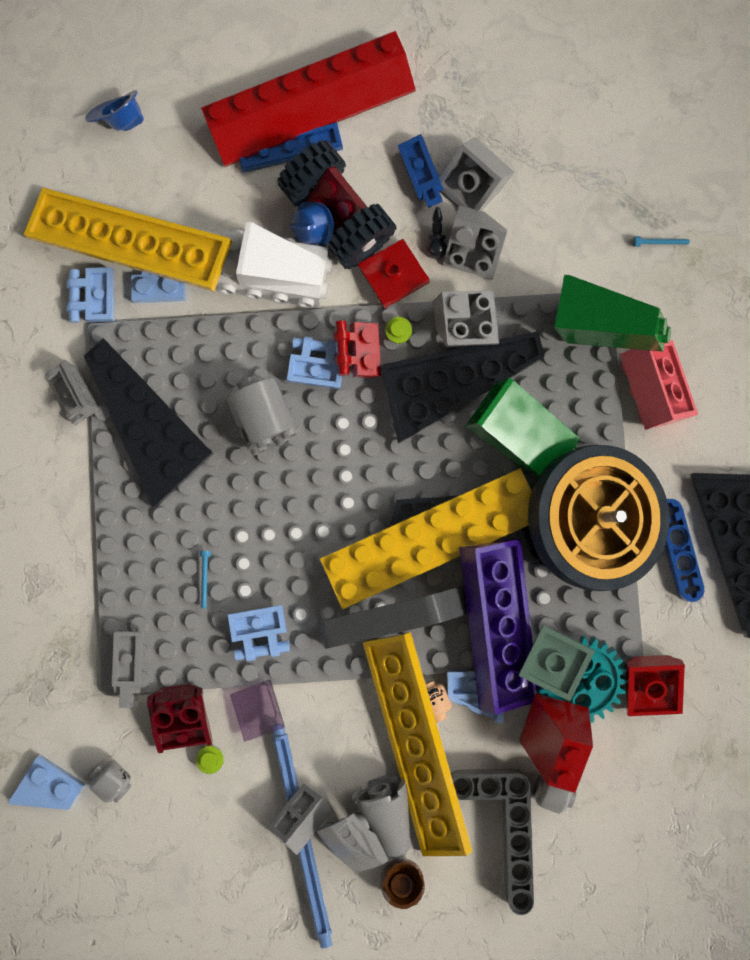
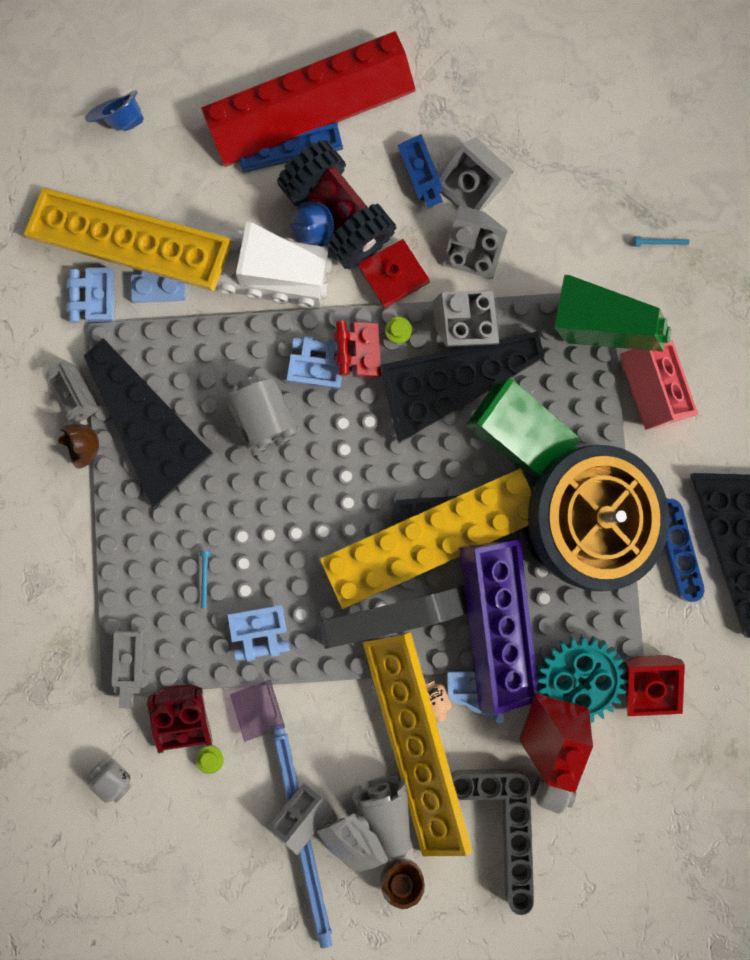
light blue wing [8,755,86,810] -> none
black bar [426,207,447,259] -> none
sand green plate [519,624,595,701] -> none
none -> reddish brown hair [58,424,99,469]

